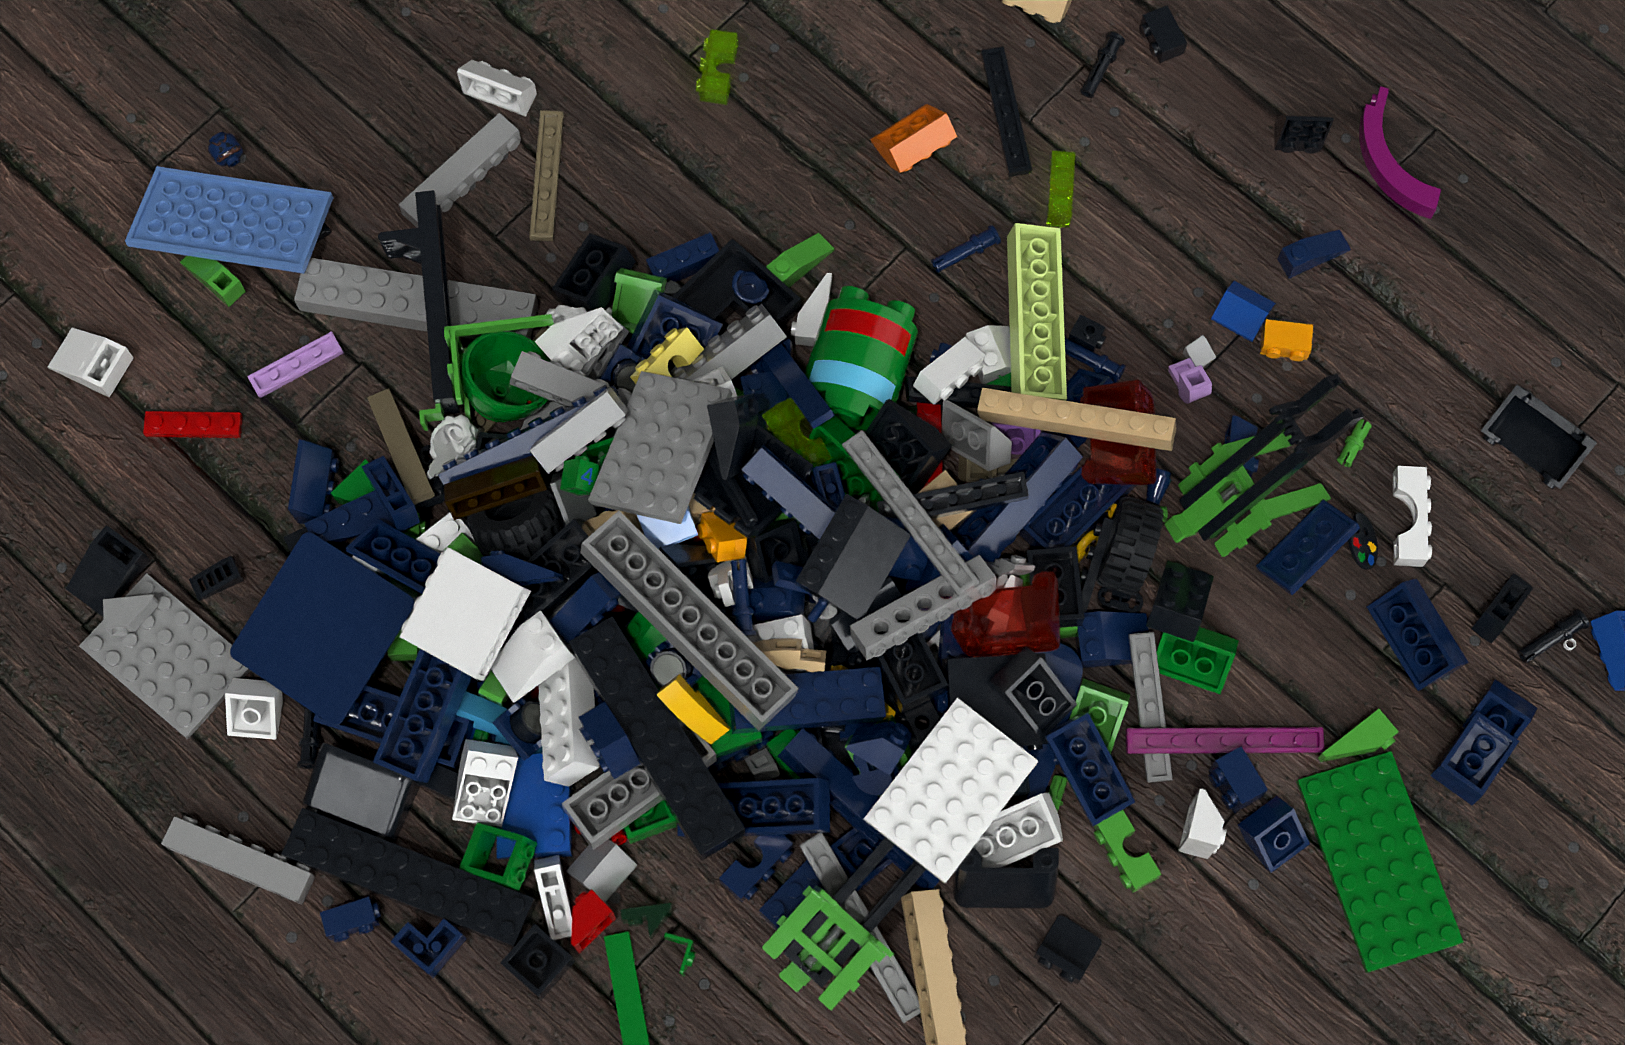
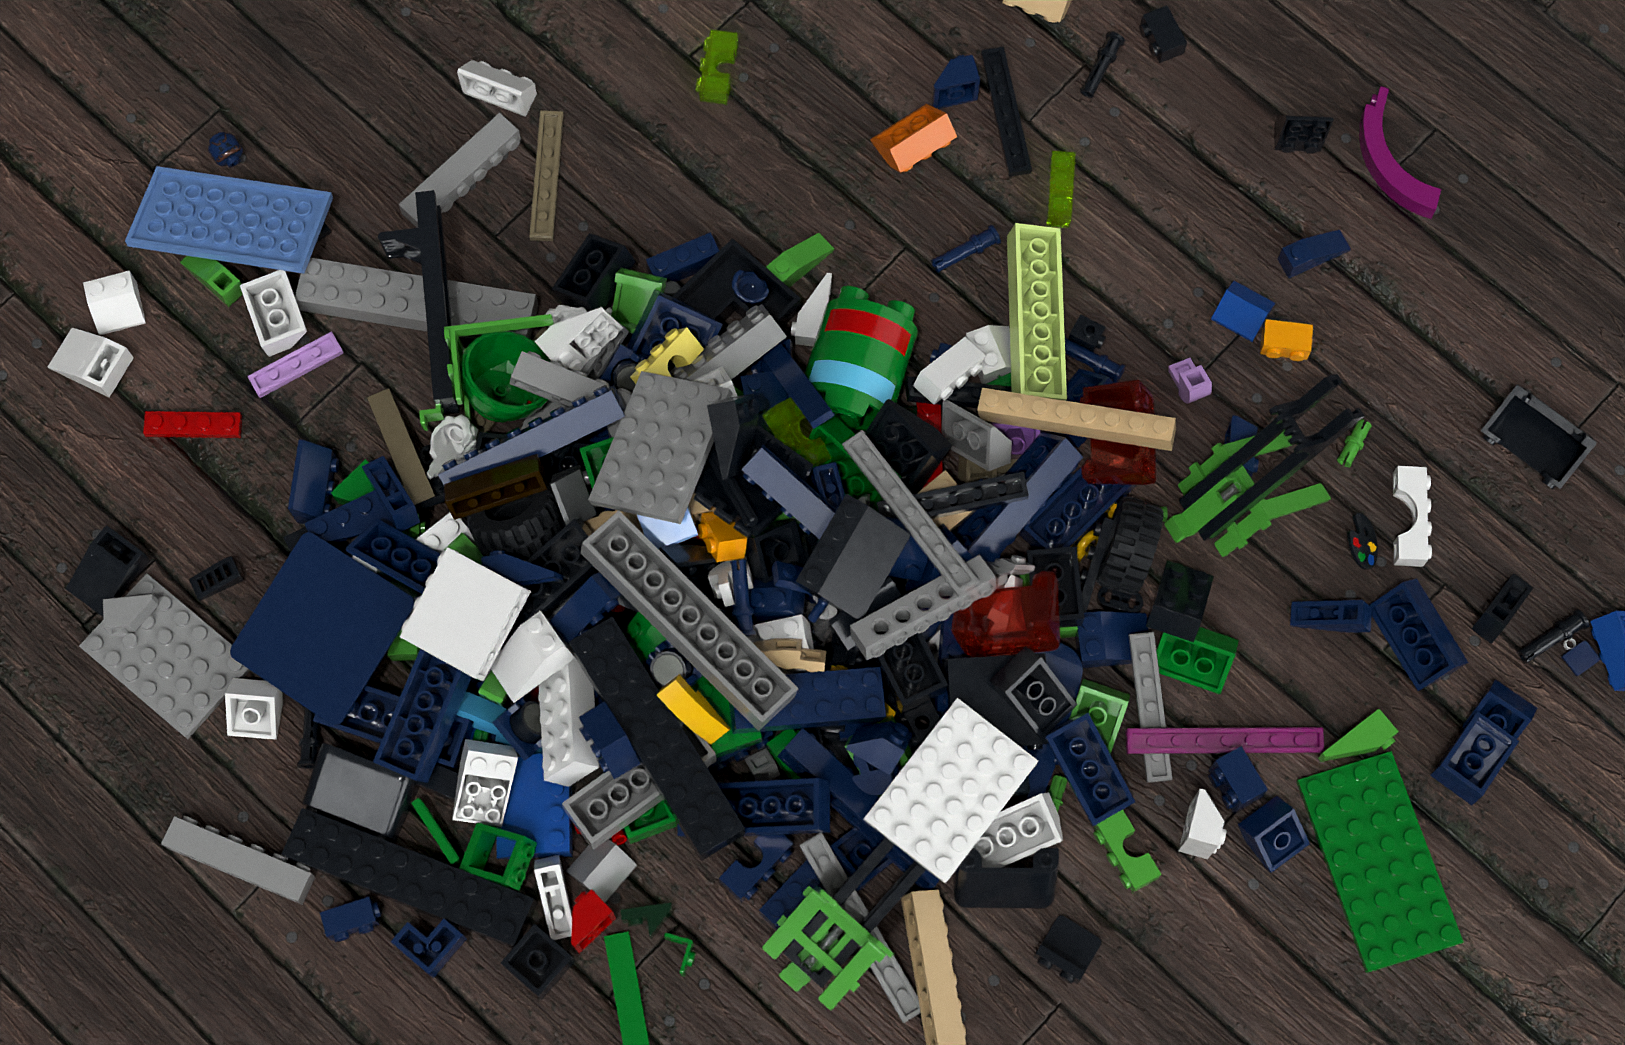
light grey brick [529,386,628,473] -> none
green brick [560,456,599,496] -> none
dark blue cone [1145,468,1172,506] -> none
light grey slope [1183,335,1216,367] -> none
dark blue tile [1256,499,1360,595] -> none
none -> white slope [83,271,146,335]
none -> white slope [240,270,307,357]
none -> green tile [411,798,462,868]
none -> dark blue slope [932,55,980,109]
none -> dark blue slope [1290,600,1372,633]
none -> dark blue slope [1561,640,1600,677]

